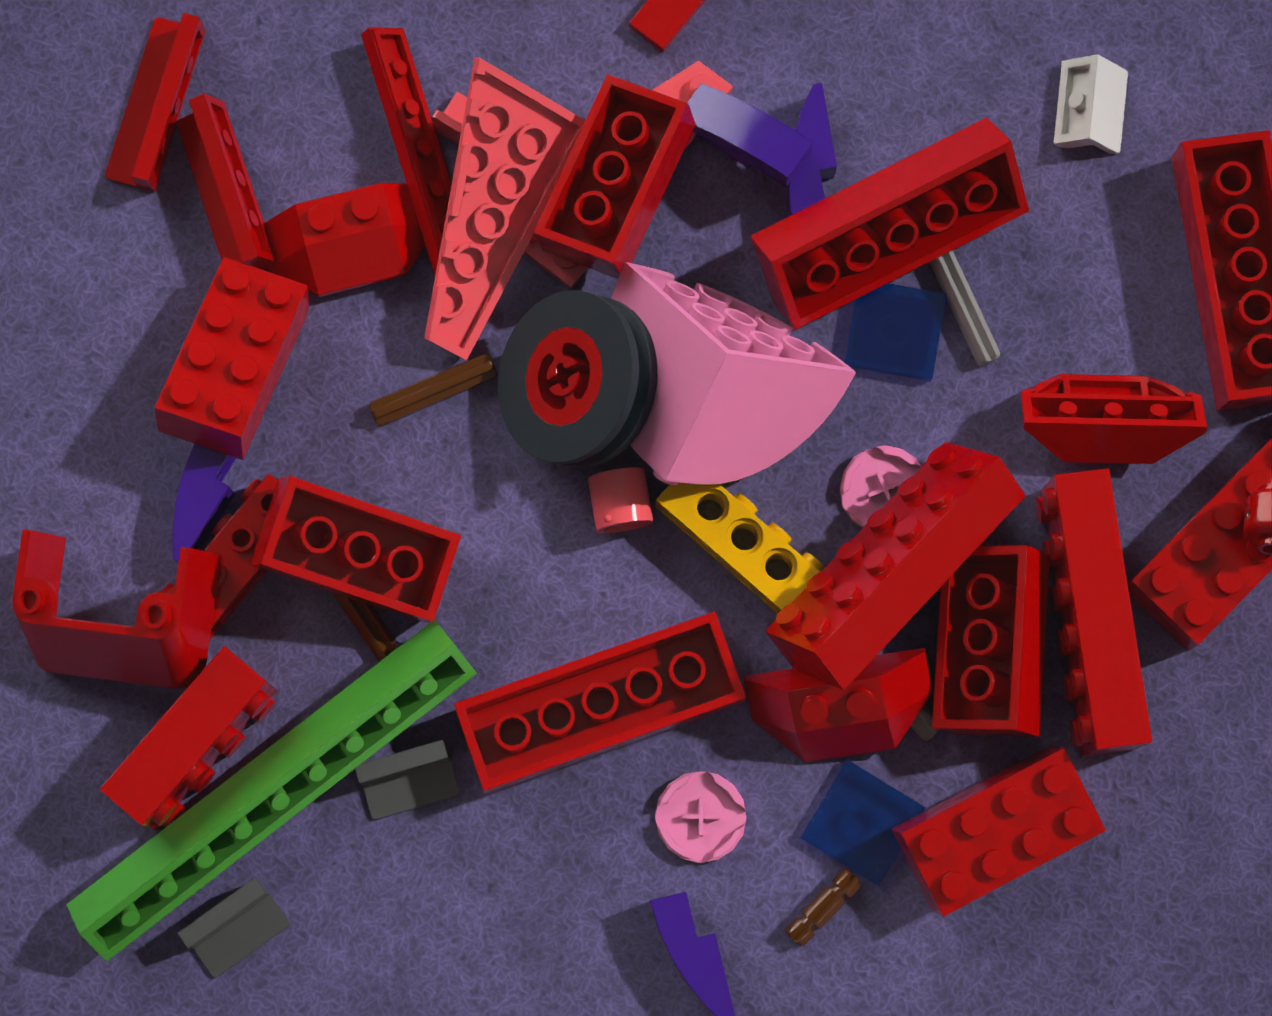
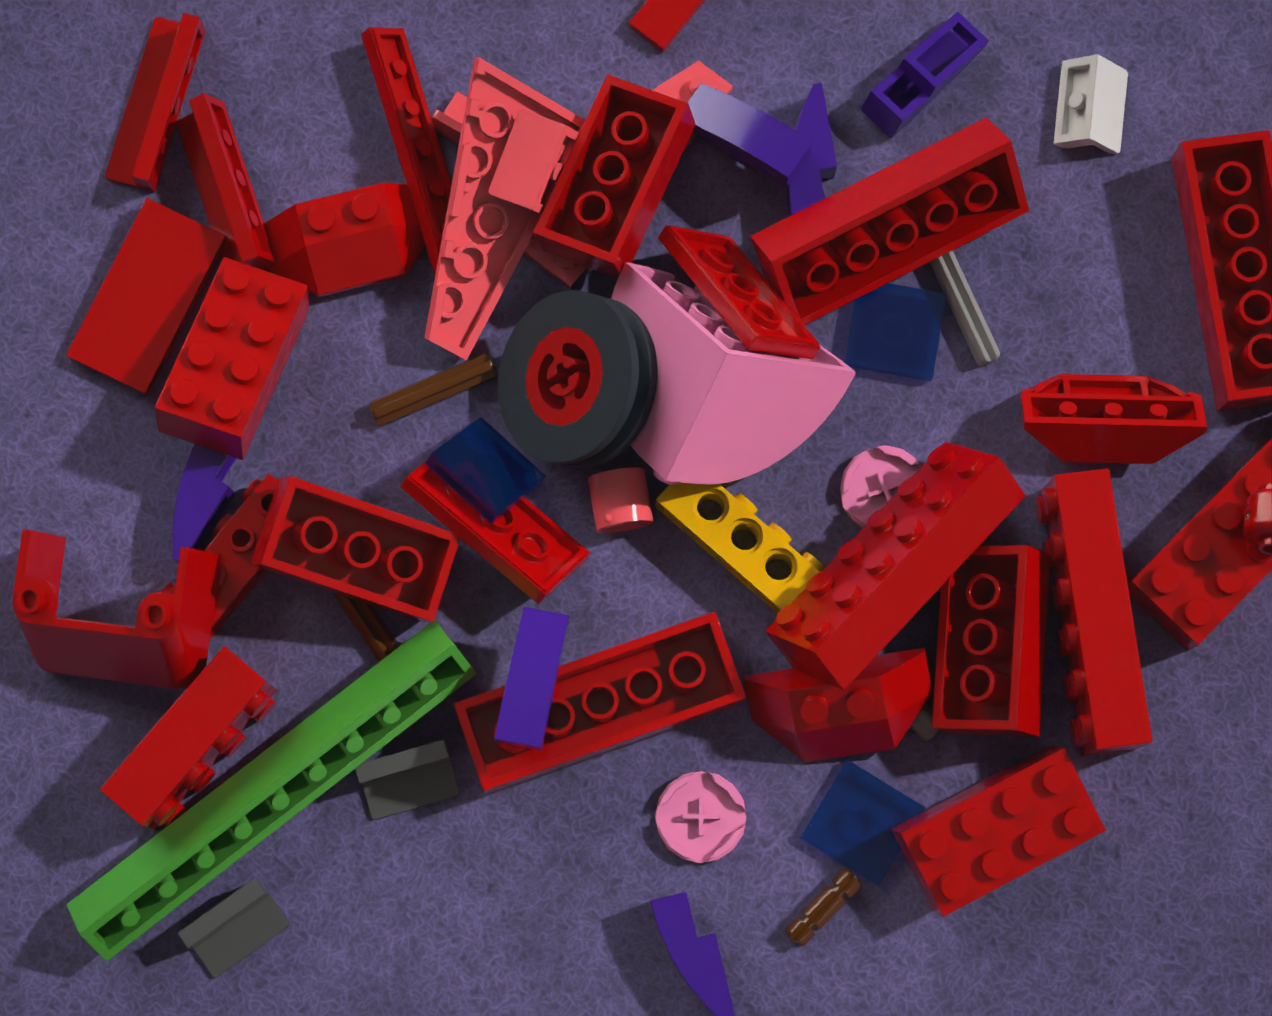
none -> red tile [66,198,228,396]
none -> red tile [400,439,590,604]
none -> clear blue tile [425,417,546,524]
none -> coral panel [488,110,579,215]
none -> dark purple slope [494,607,569,751]
none -> red tile [658,225,820,359]
none -> dark purple slope [860,12,989,139]

